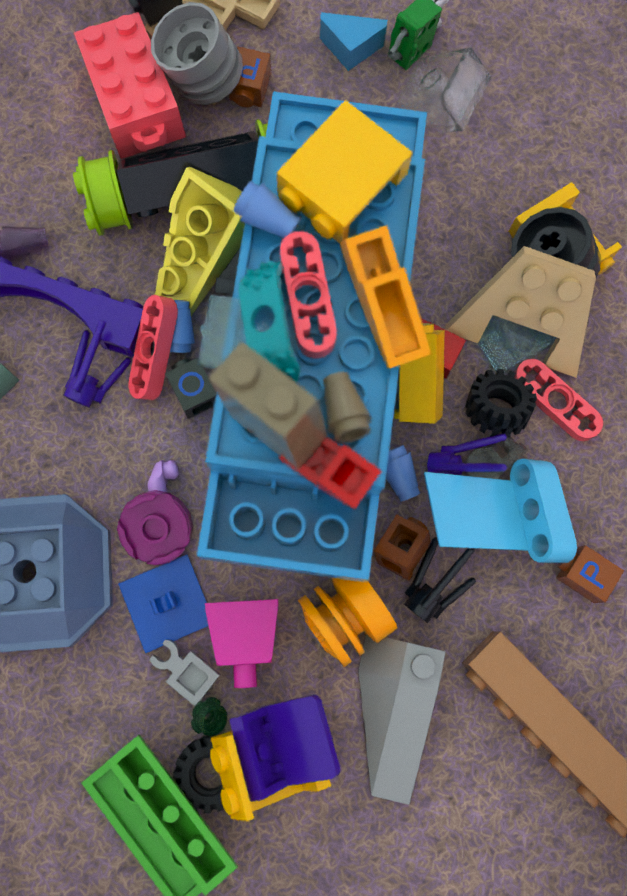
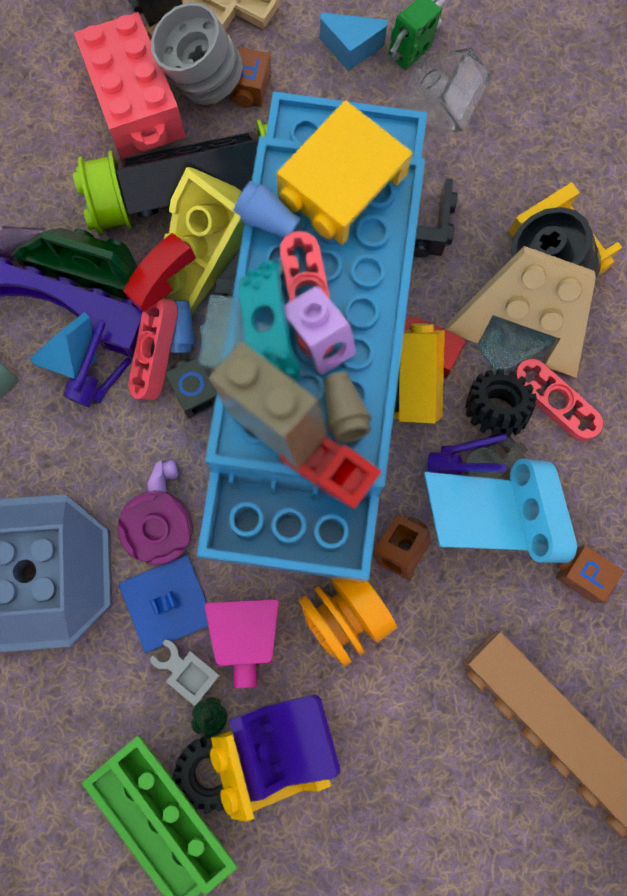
light orange slope [339,225,431,369] -> none
light grey wedge [358,634,446,805] -> none
medium blue cone [386,445,420,502] -> none
black plant [404,537,476,624] -> none
none -> dark green wedge [13,228,138,300]
none -> dark azure slope [29,312,97,379]
none -> red slope [123,233,196,312]
none -> lavender bracket [284,286,356,375]
none -> black bracket [413,179,458,258]

